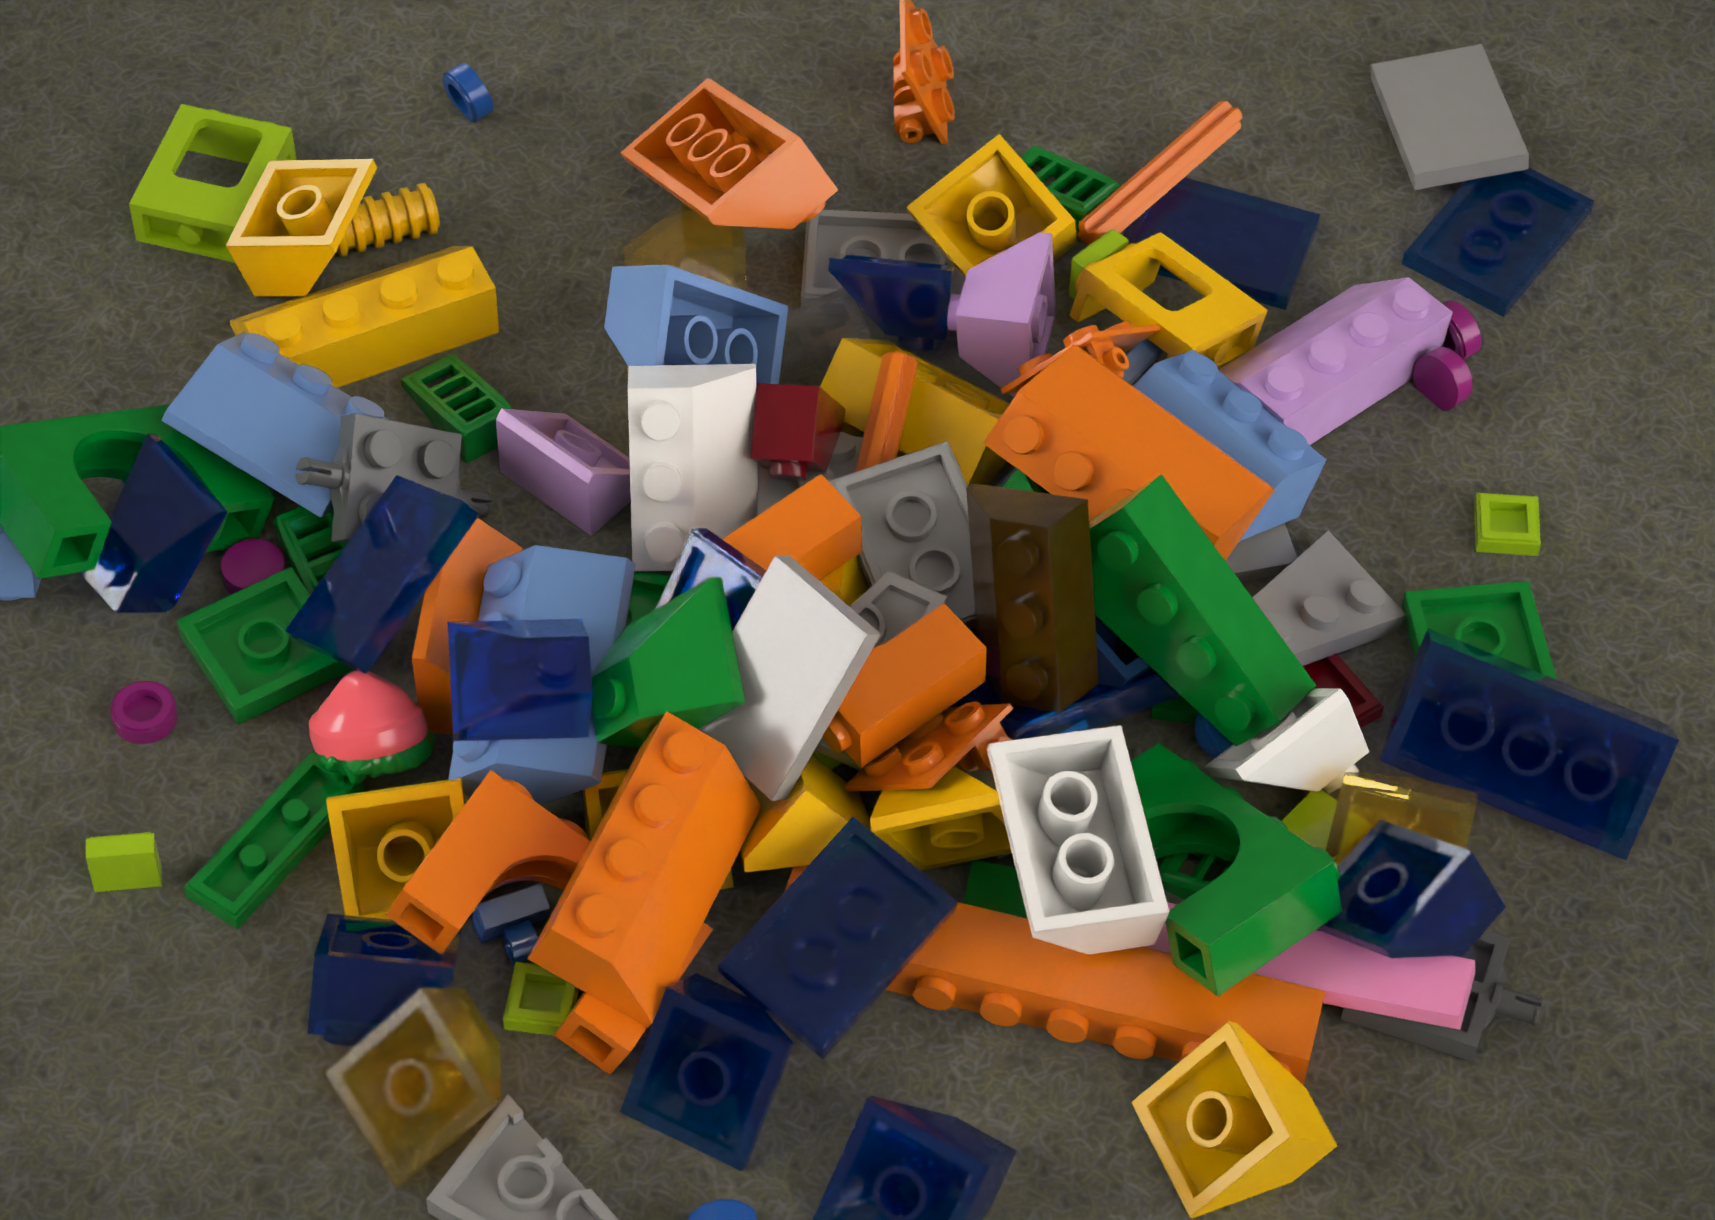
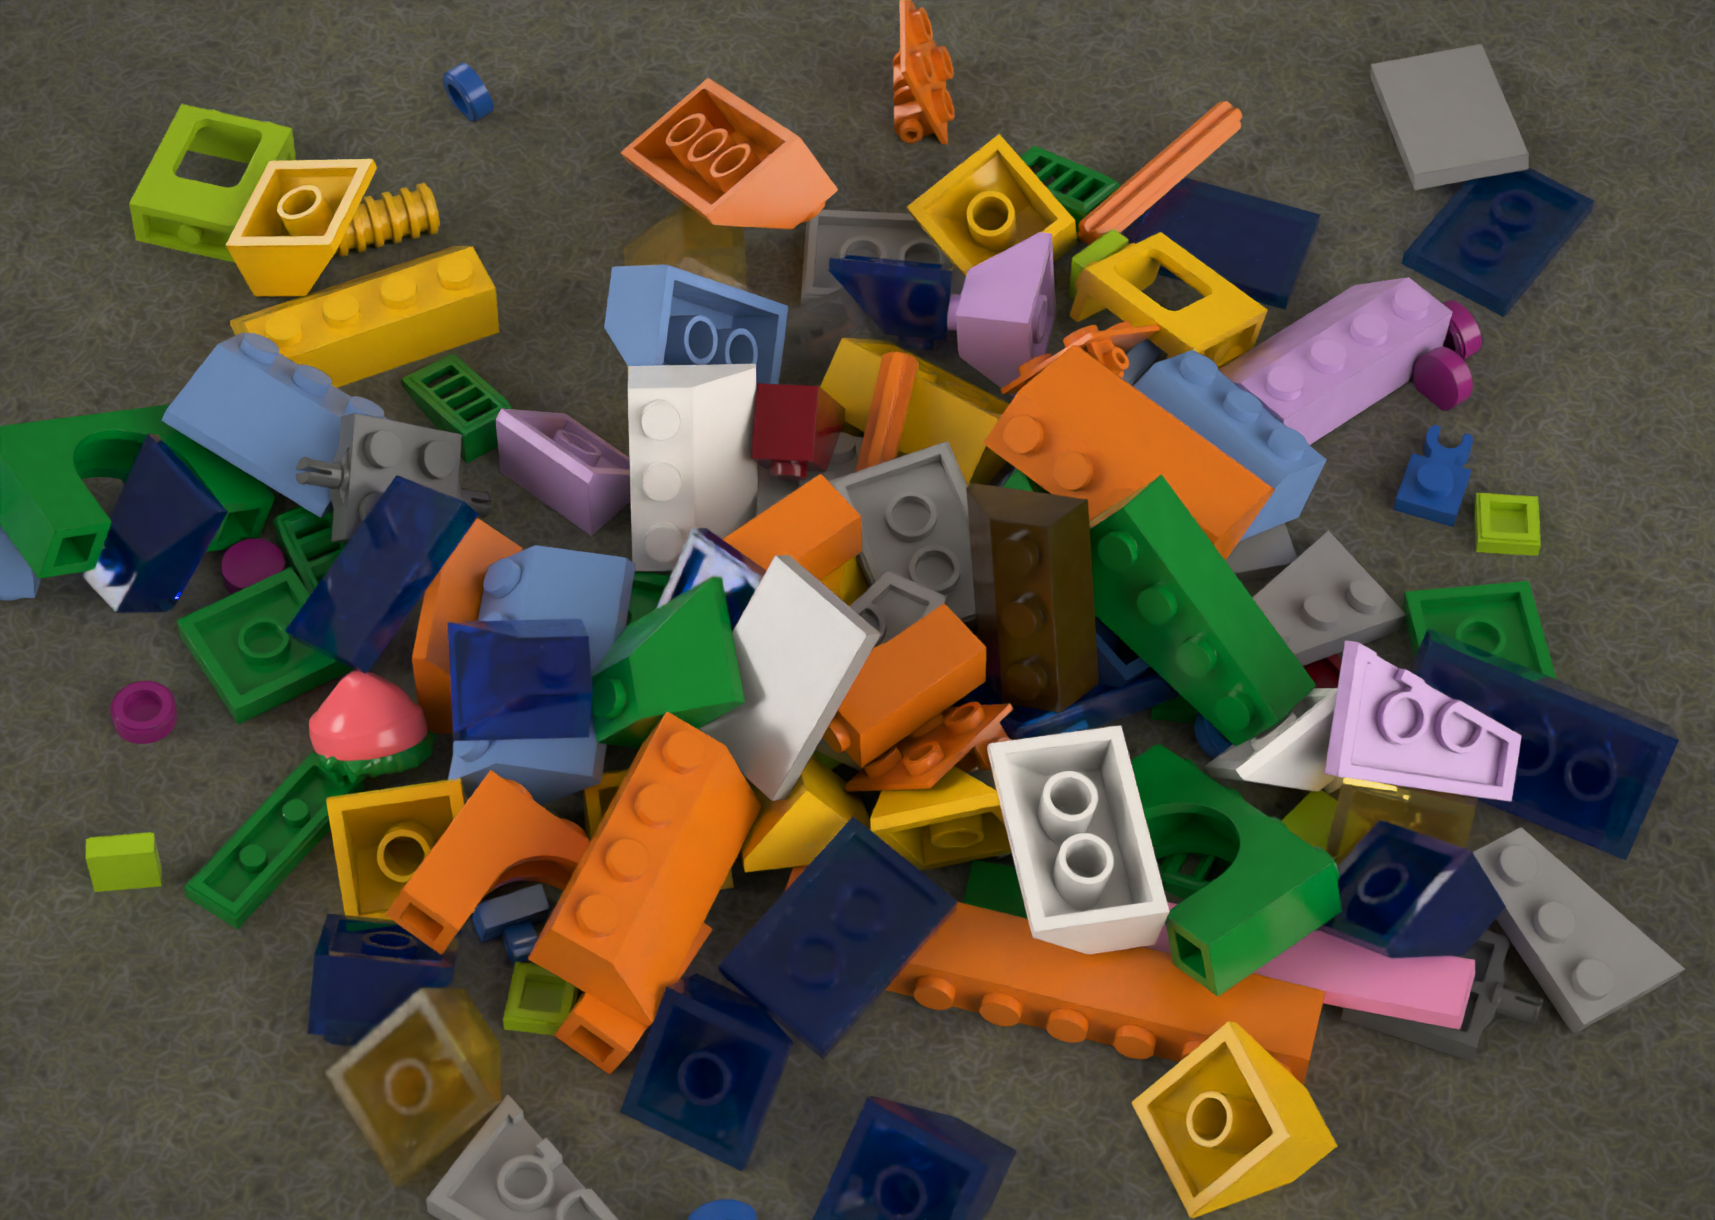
none -> lavender wing [1324,640,1522,802]
none -> blue plate [1394,425,1473,527]
none -> light grey wing [1460,827,1685,1034]

